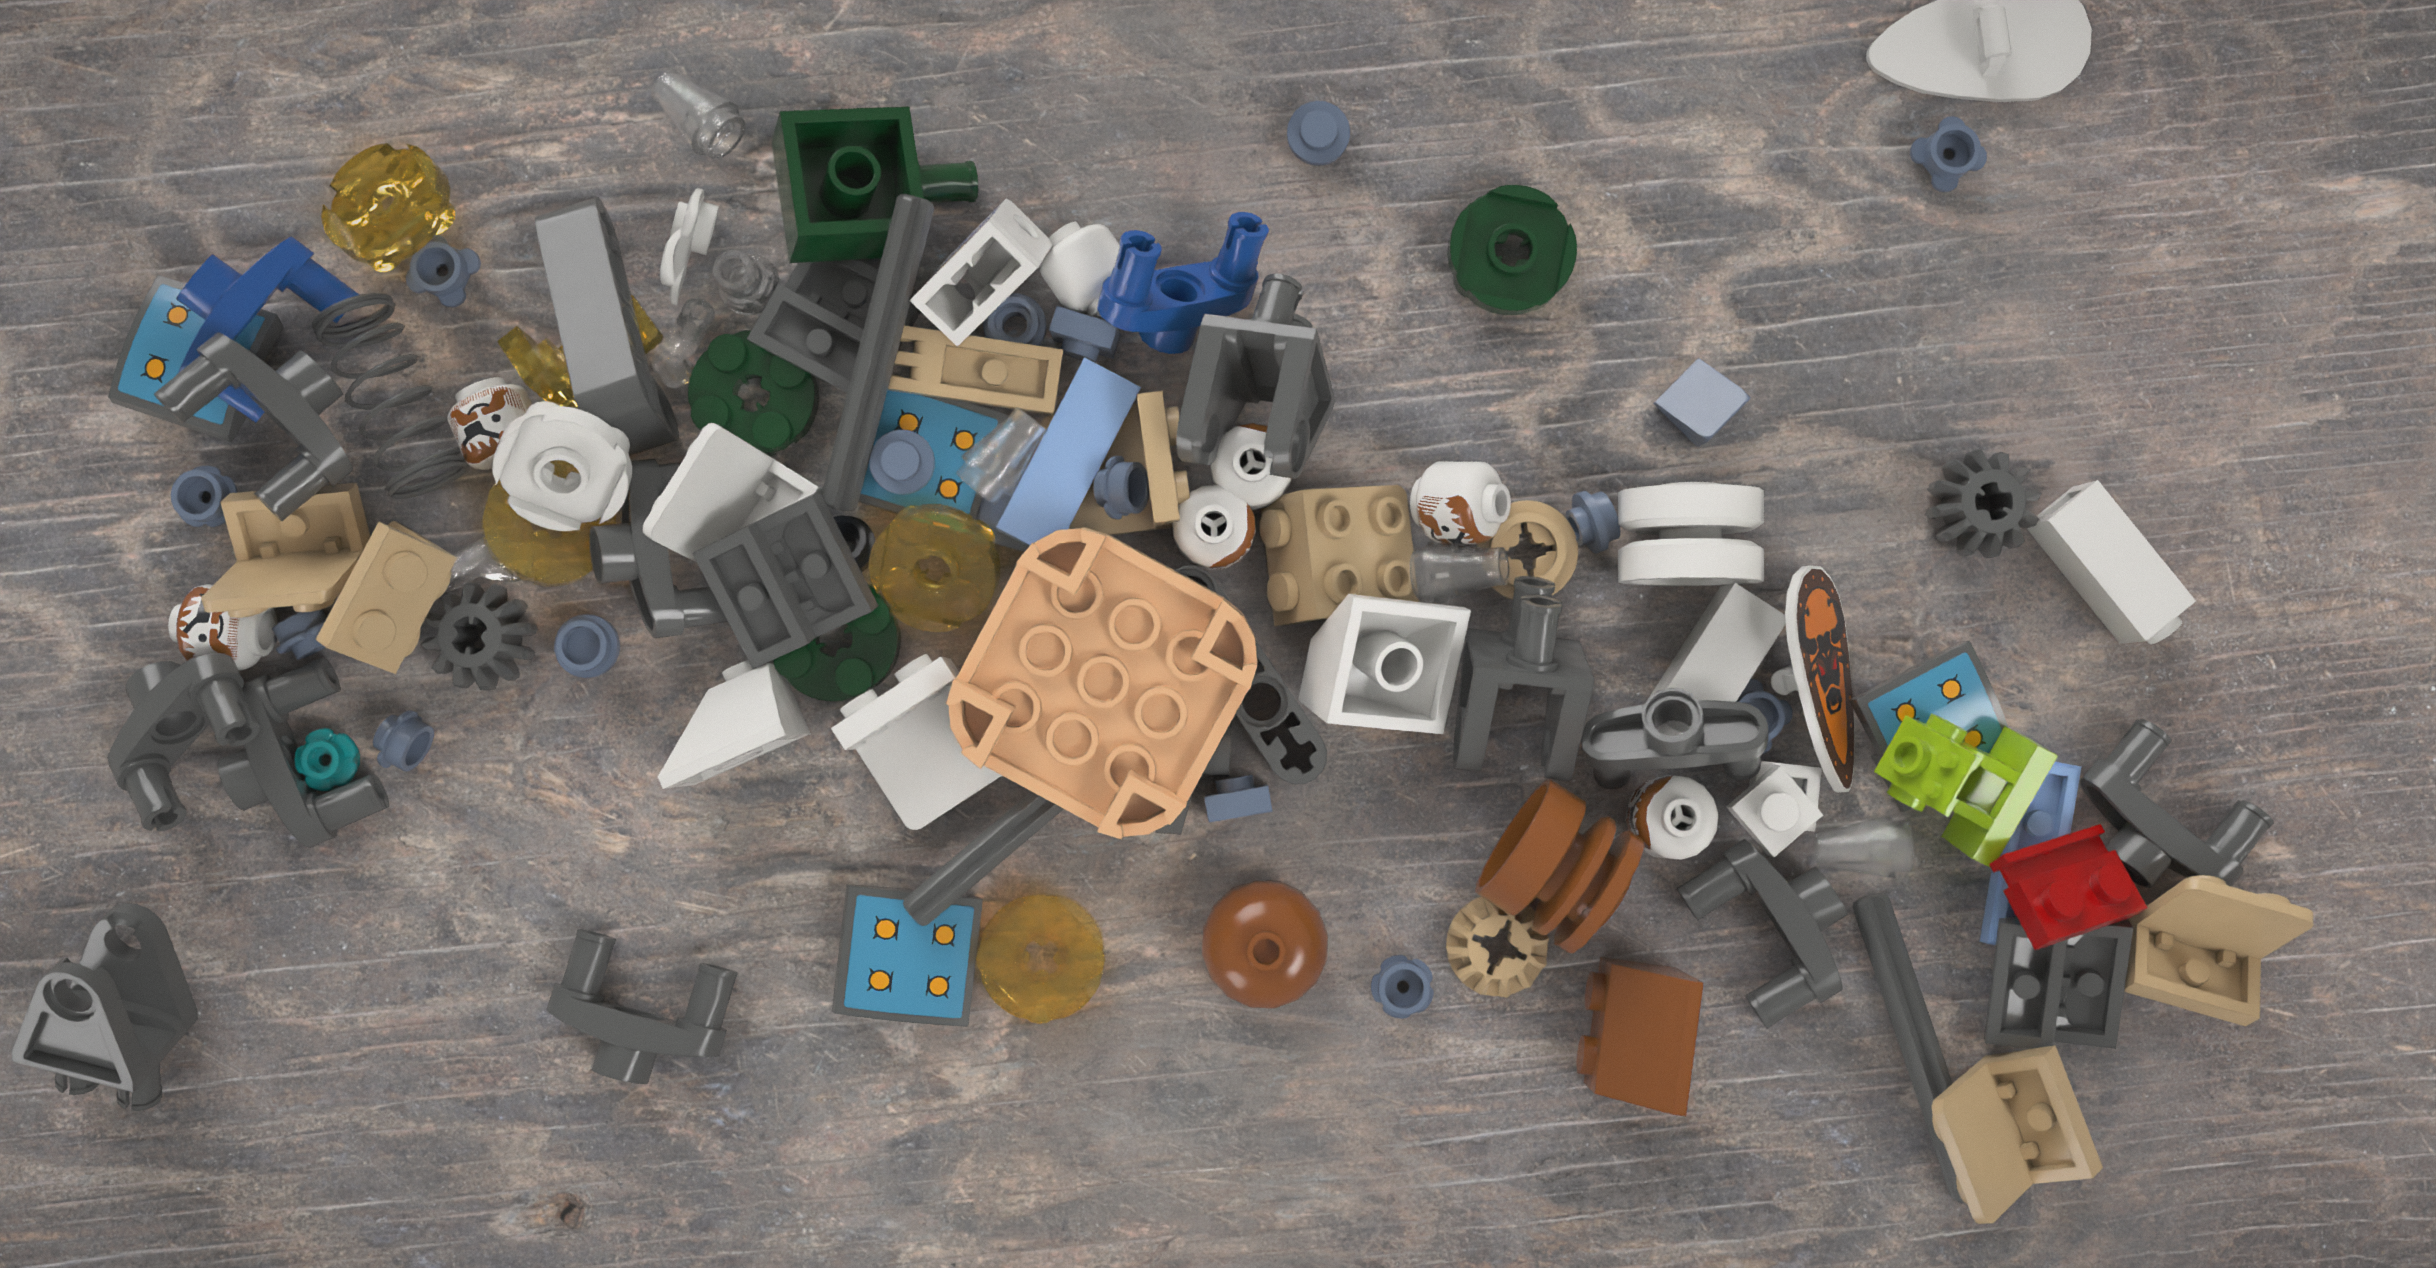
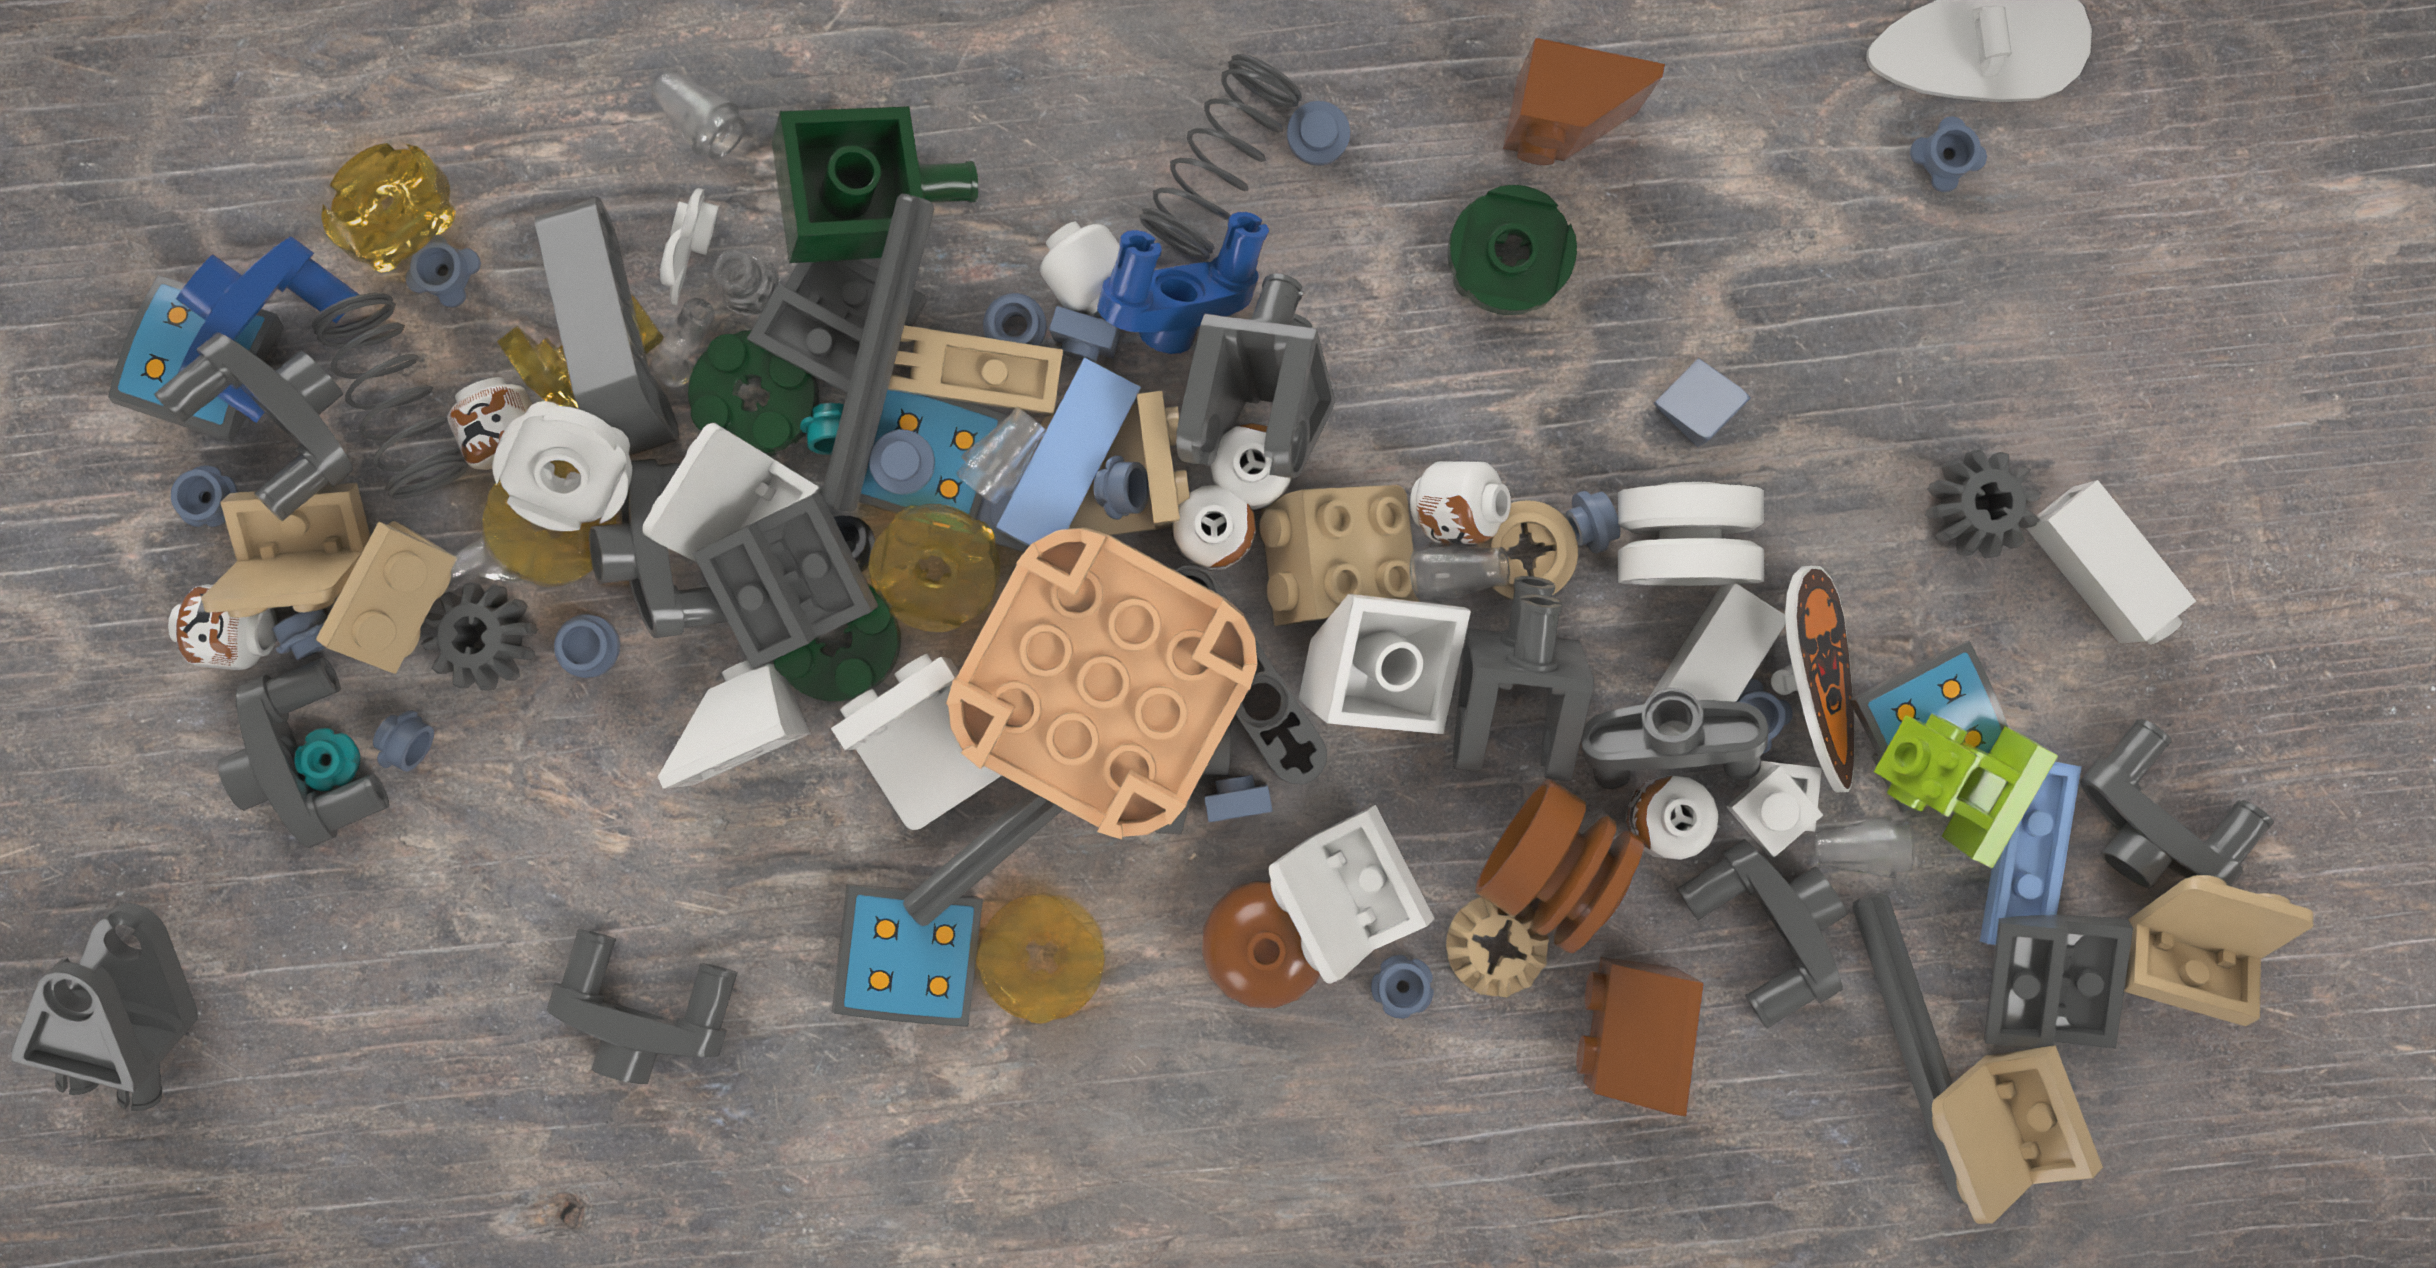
dark grey connector [107,653,260,831] -> none
white torso [909,199,1053,347] -> none
red plate [1989,824,2148,950] -> none
none -> teal plate [800,403,844,455]
none -> dark grey piece [1139,54,1302,259]
none -> white bracket [1269,805,1435,984]
none -> dark orange slope [1503,38,1665,165]

